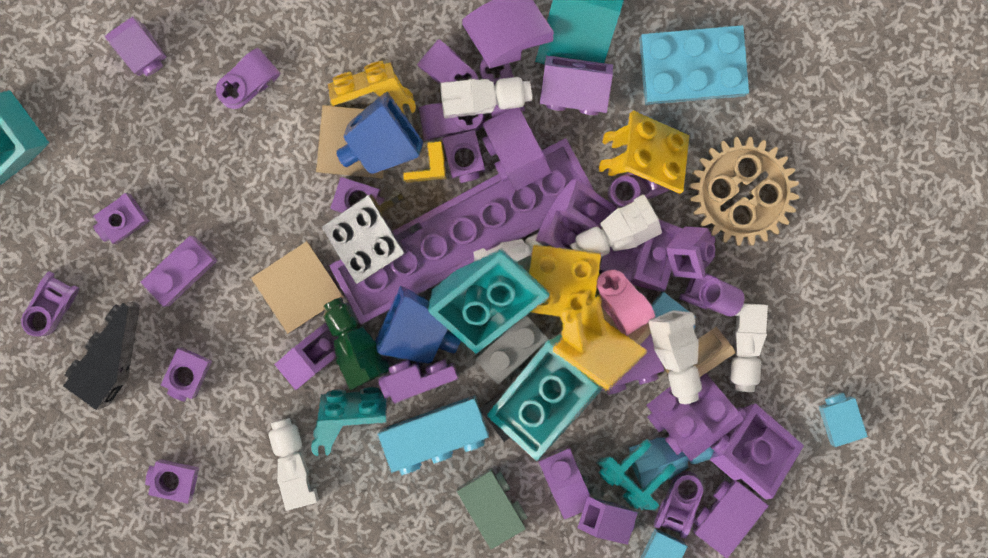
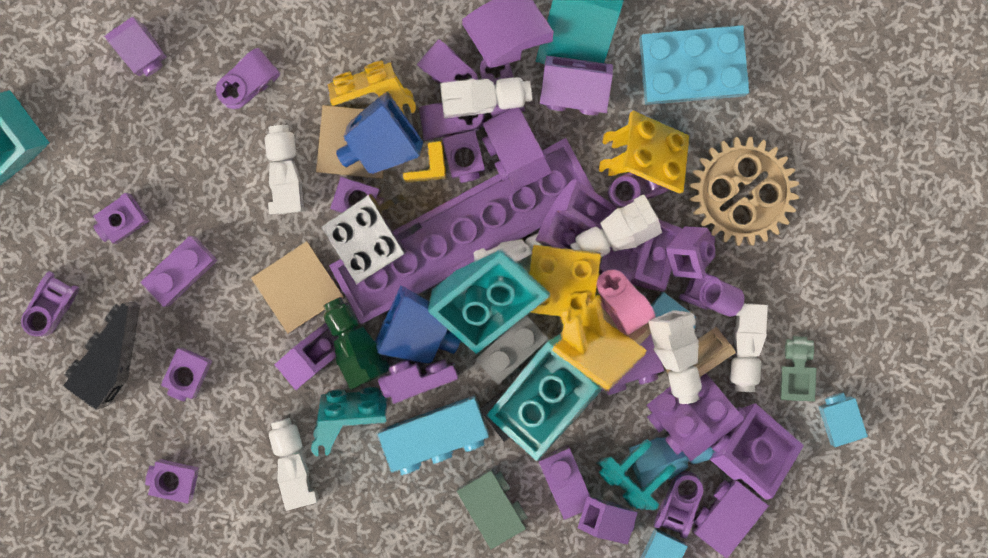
none -> white piece [265,125,304,215]
none -> sand green plate [780,336,817,401]

